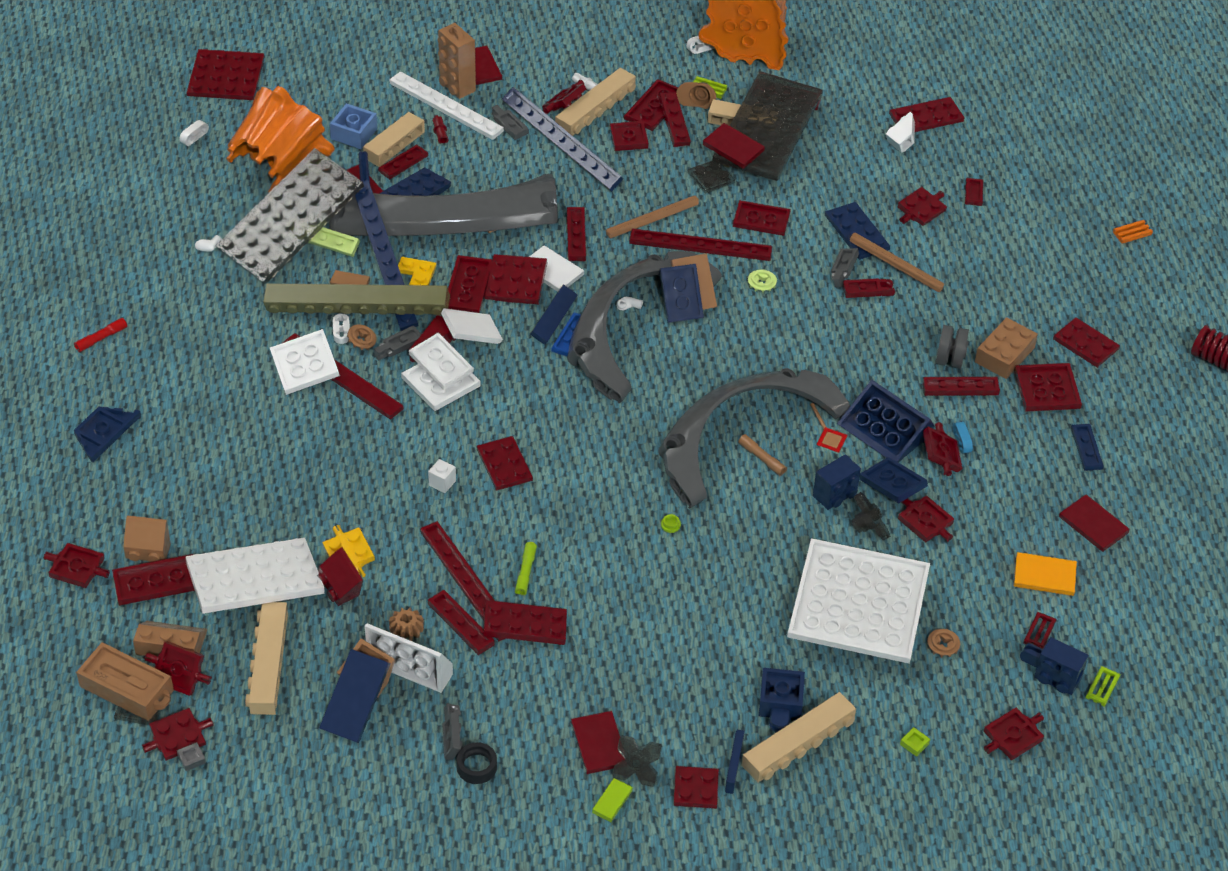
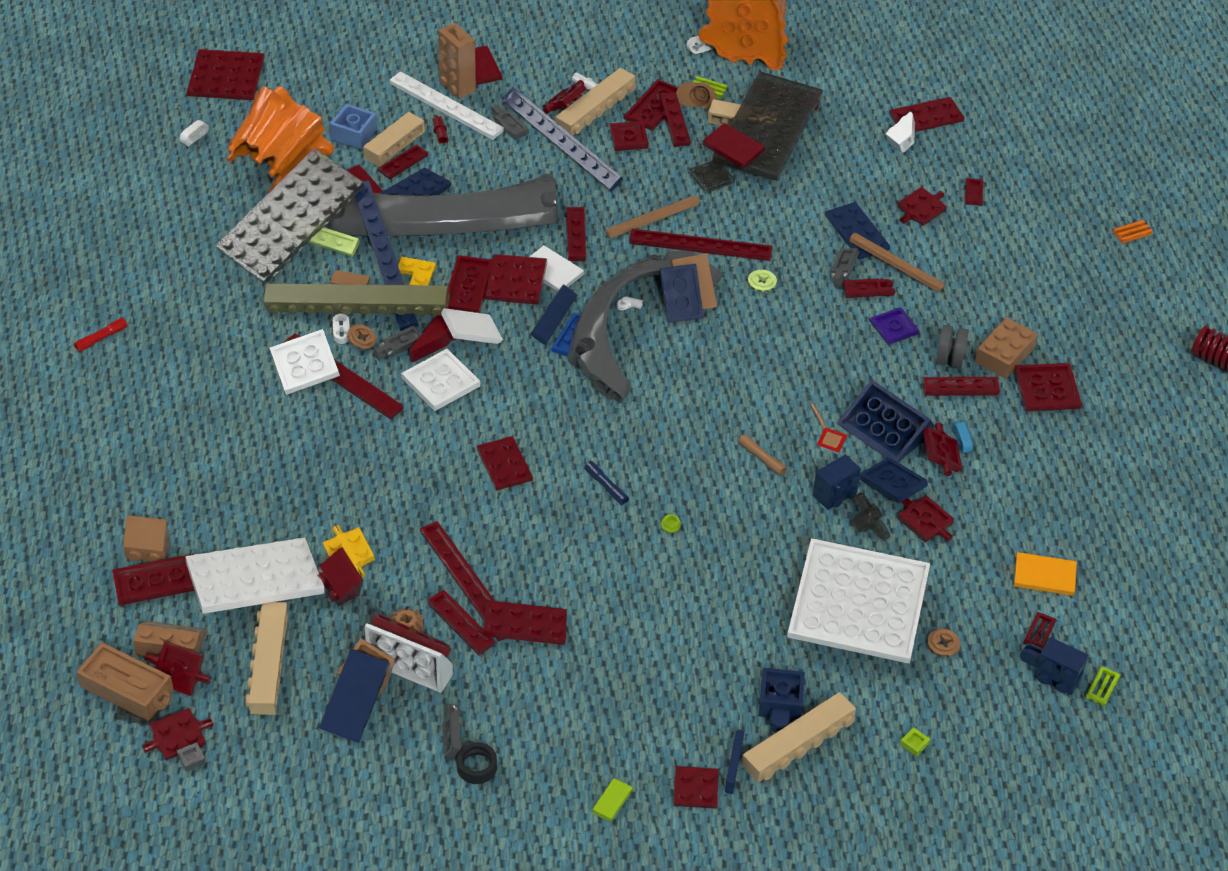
dark red plate [43,543,110,588] -> none
dark blue wing [74,406,141,462] -> none
white arm [195,235,222,252] -> none
dark blue axle [358,151,370,183] -> none
white tile [409,333,474,390] -> none
white brick [428,459,456,493] -> none
lime piece [515,542,537,595] -> none
dark red tile [571,711,628,774] -> none
clear smoke plant [613,735,663,787] -> none
dark grey panel [658,368,850,508] -> none
dark red tile [733,200,791,236] -> none
dark red plate [983,707,1044,761] -> none
dark red plate [1053,317,1120,368] -> none
dark red tile [1059,494,1130,552] -> none
dark blue tile [1071,424,1104,471] -> none
none -> dark red plate [371,611,451,657]
none -> dark blue piece [584,461,629,506]
none -> dark purple tile [869,307,920,345]

